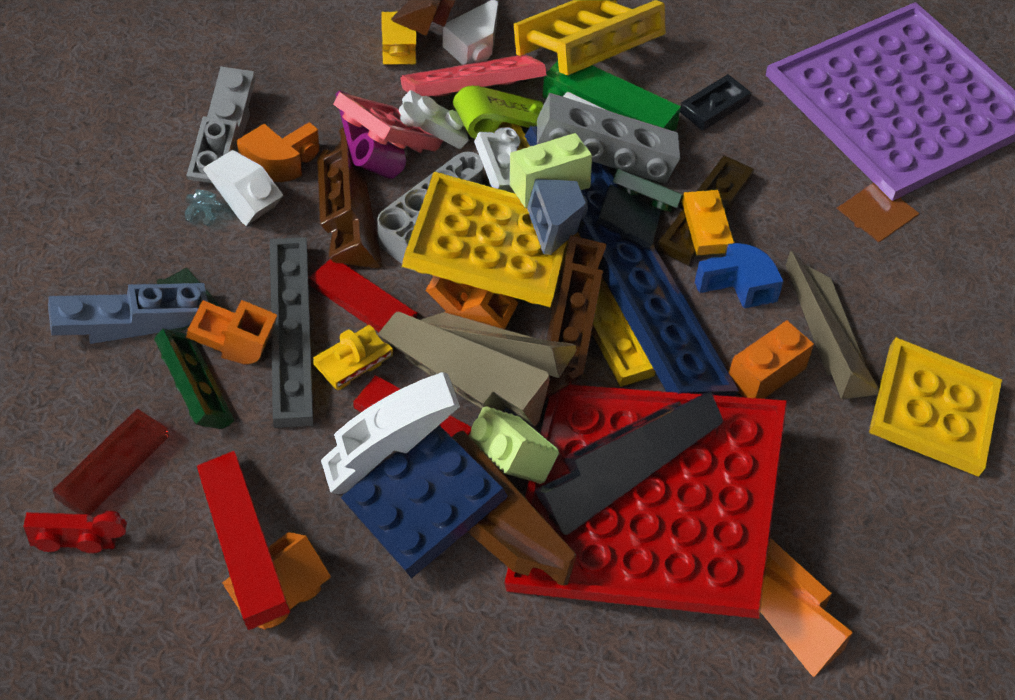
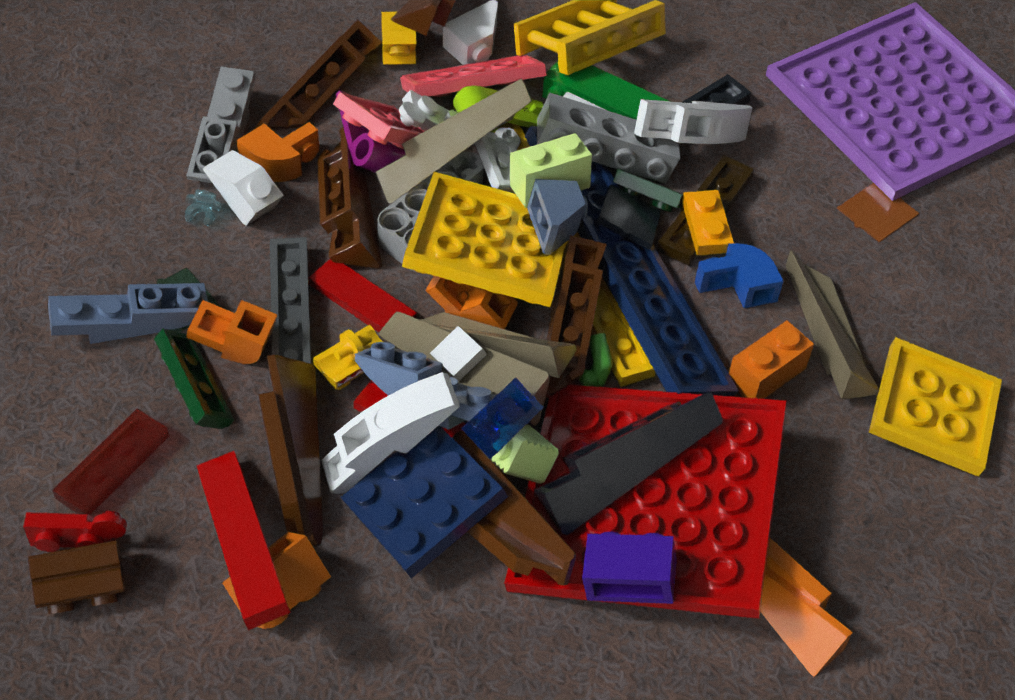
none -> reddish brown brick [28,540,126,614]
none -> reddish brown wedge [255,19,382,129]
none -> reddish brown wedge [258,354,323,546]
none -> sand blue slope [355,342,507,429]
none -> dark tan wedge [376,78,532,204]
none -> white tile [430,326,487,382]
none -> clear blue plate [461,378,544,459]
none -> bright green arm [579,333,613,387]
none -> dark purple brick [582,532,677,604]
none -> white slope [634,99,753,144]

